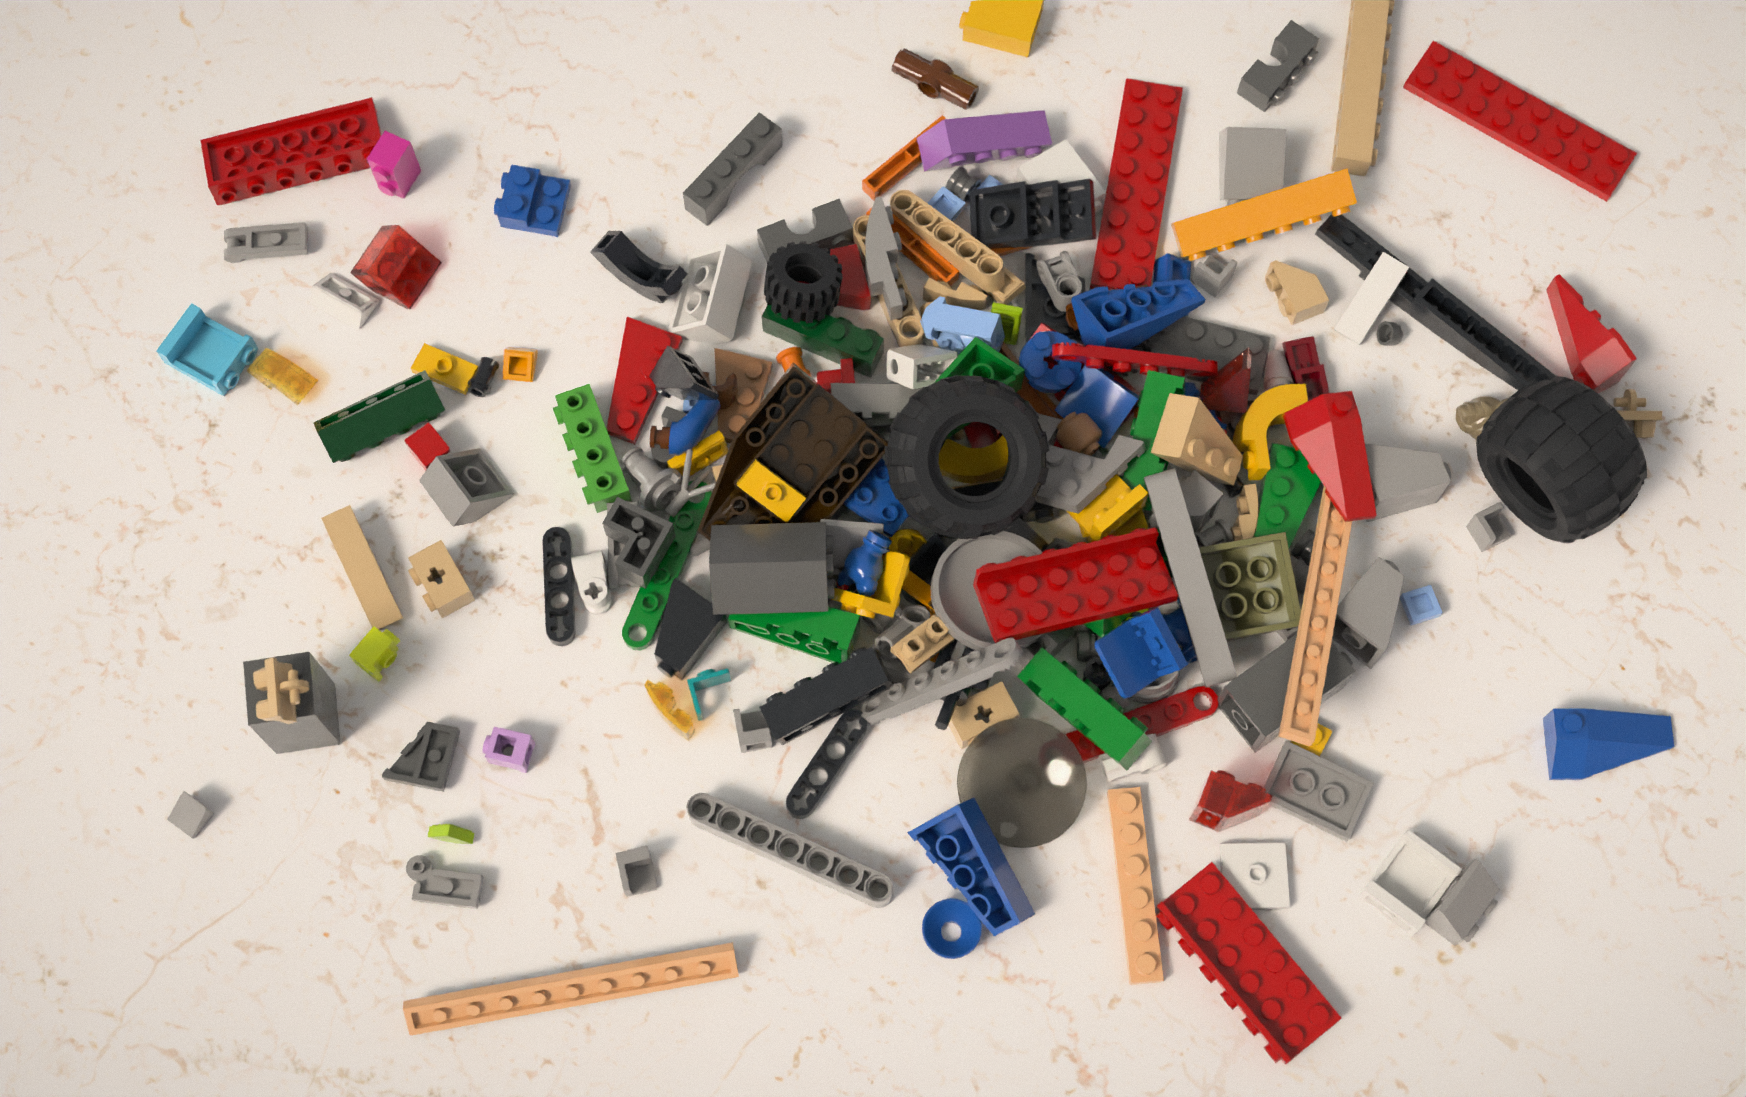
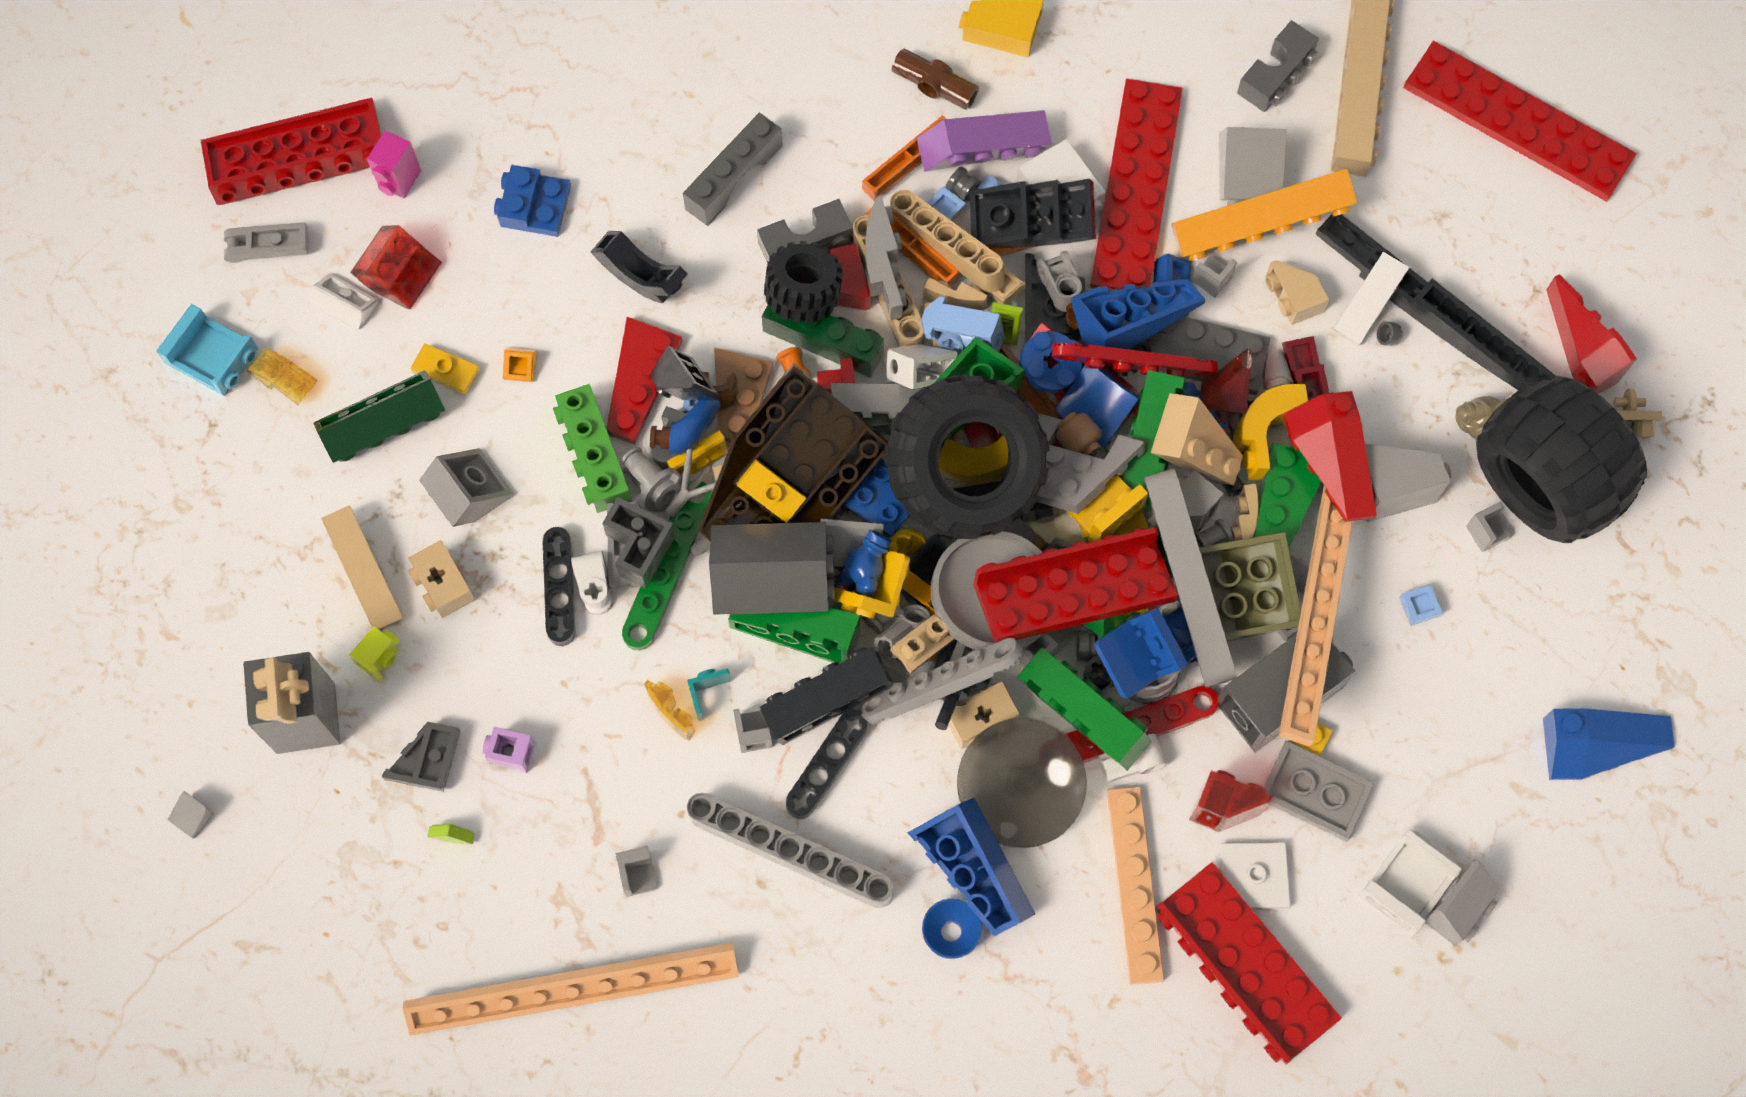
red panel [404,422,450,471] -> none
light grey hinge [406,855,484,909] -> none
black pin [468,357,499,397] -> none
black slope [654,578,727,681] -> none
white slope [668,244,753,345] -> none
dark grey wheel [1291,529,1315,566] -> none
light grey slope [1332,557,1404,669] -> none

